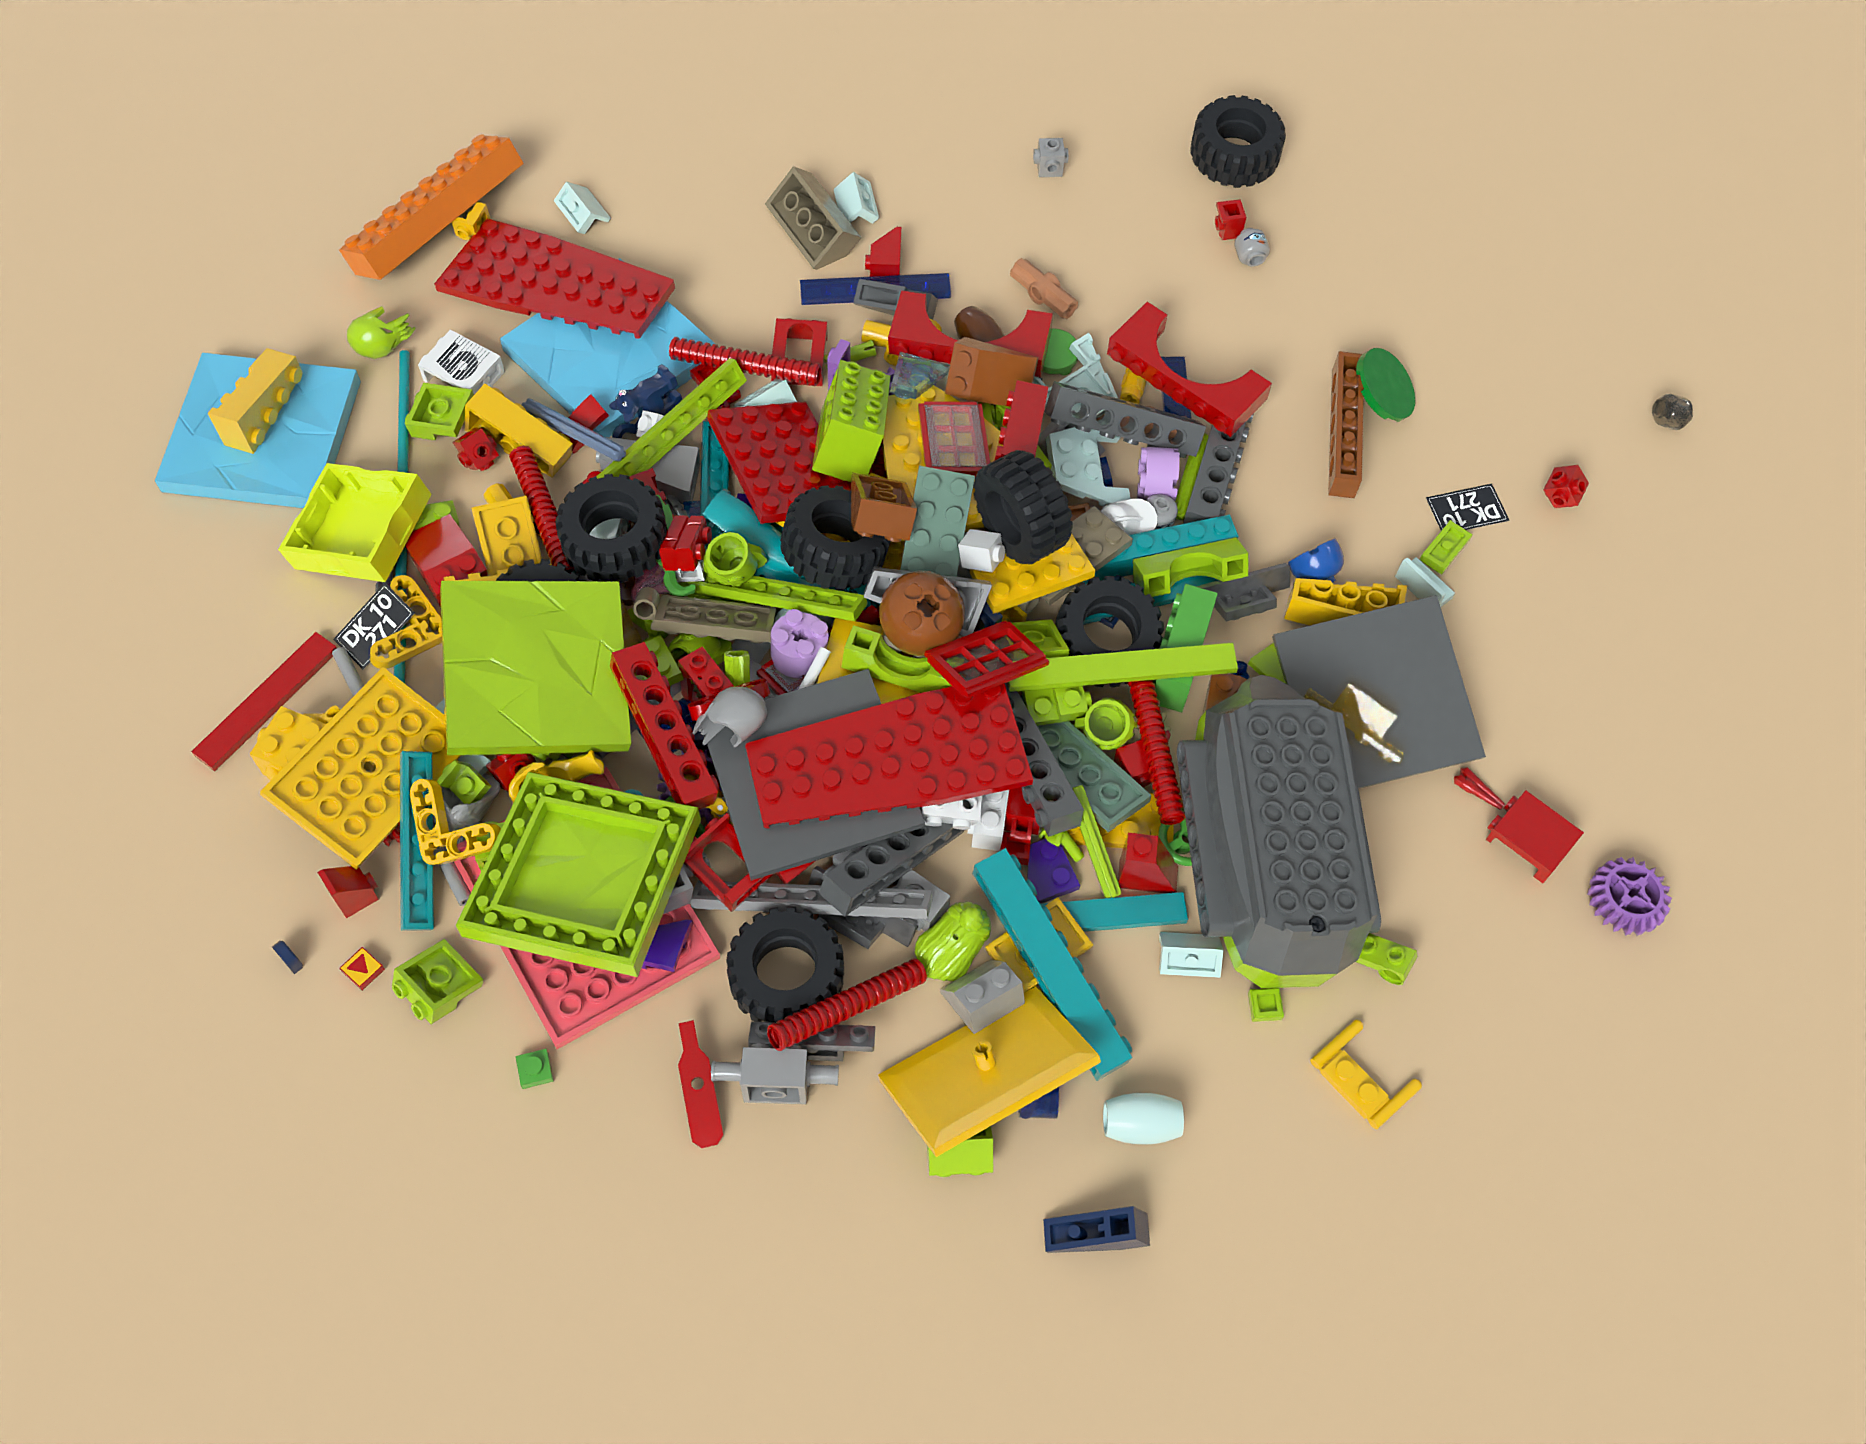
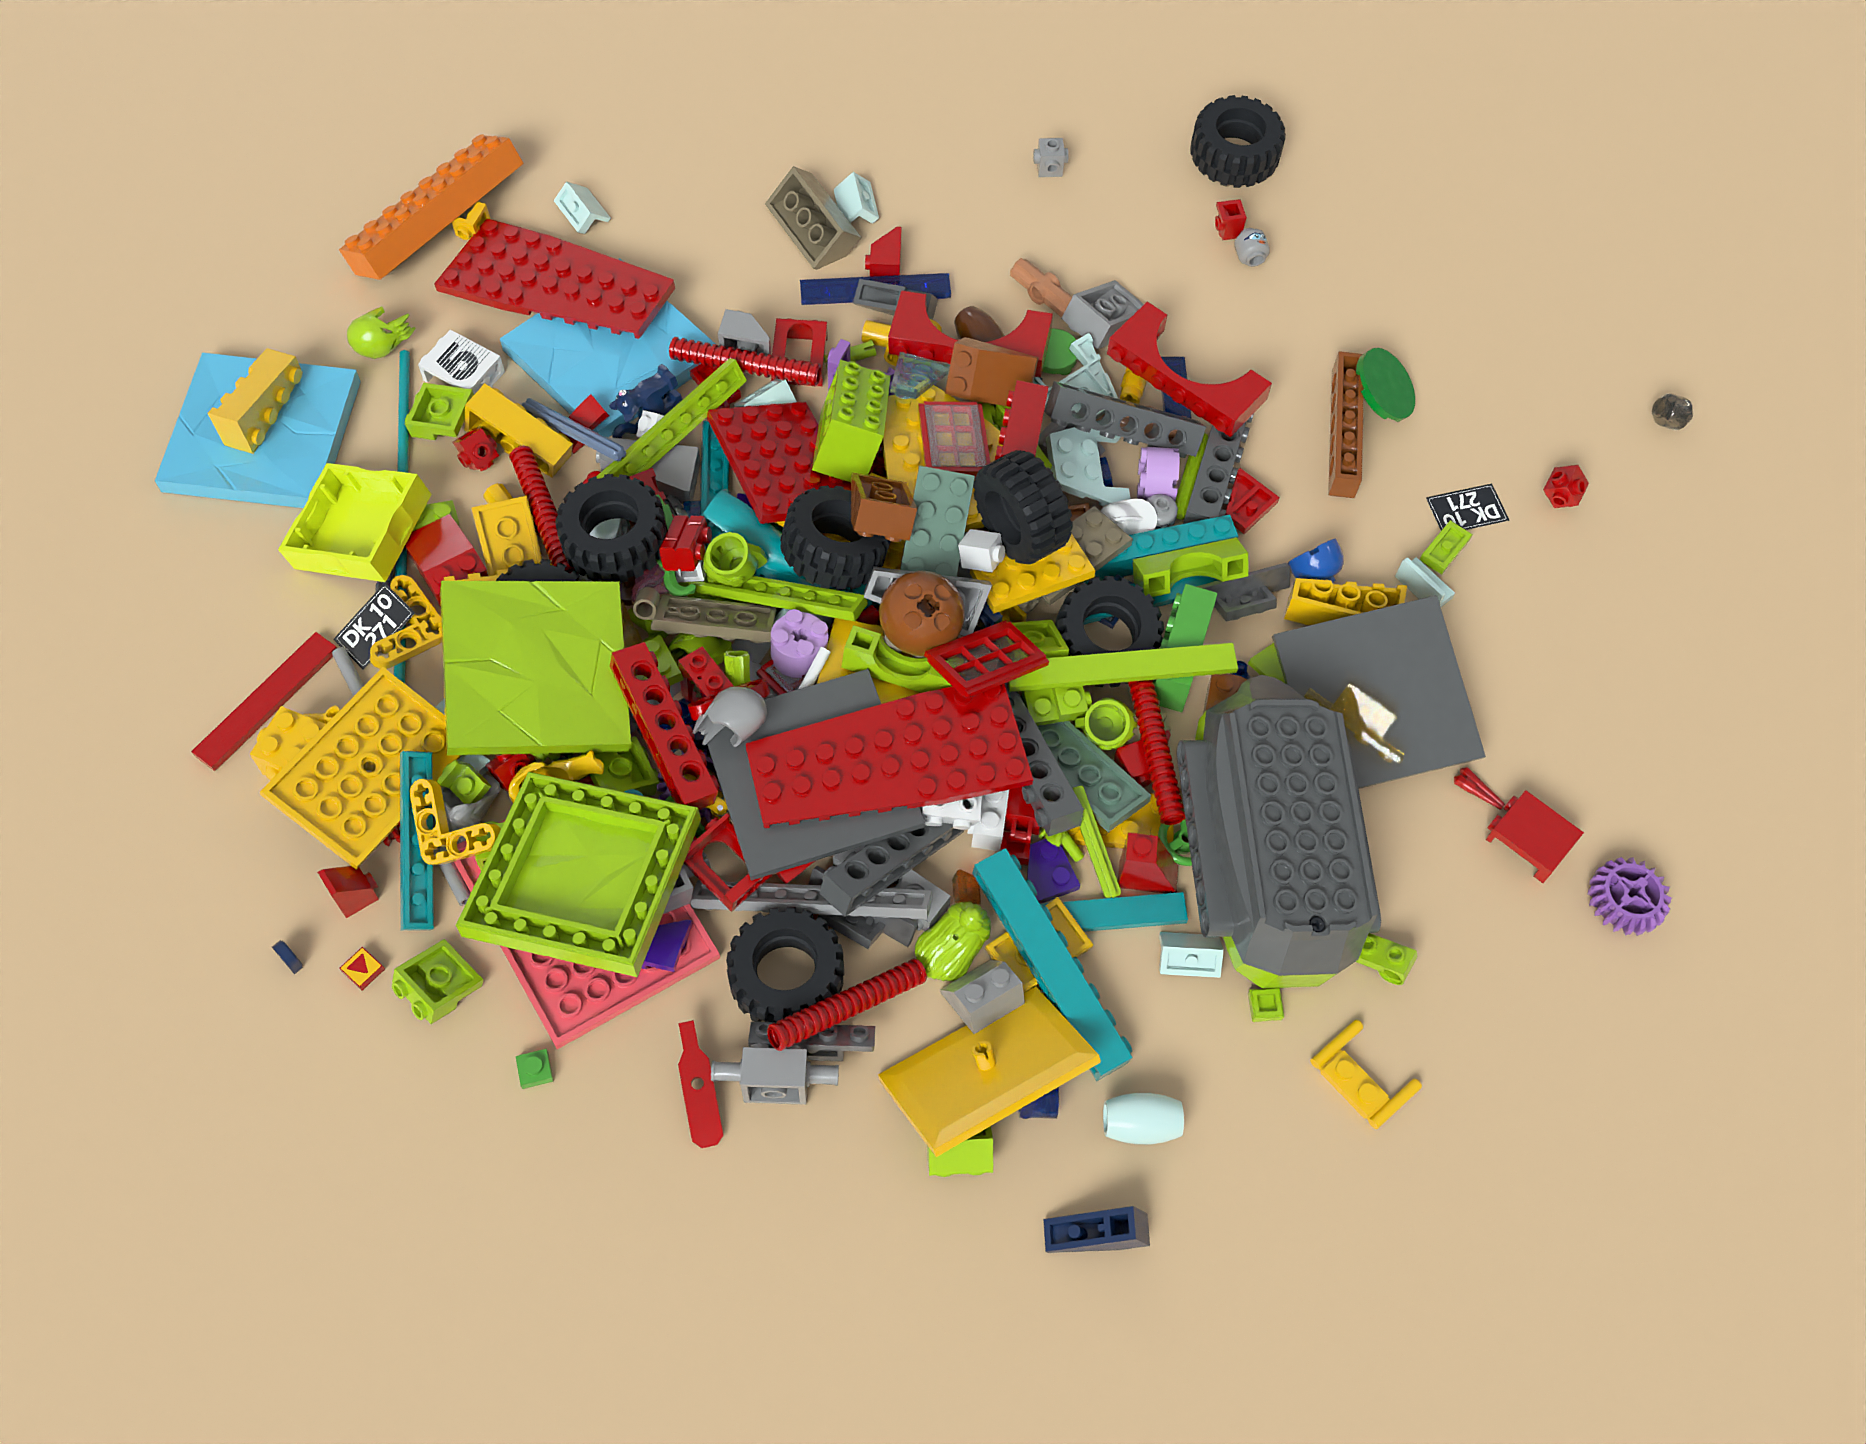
none -> lime plate [581,736,660,797]
none -> light grey slope [718,309,771,356]
none -> clear orange slope [952,869,981,905]
none -> light grey slope [1061,280,1144,349]
none -> red wing [1225,468,1280,534]

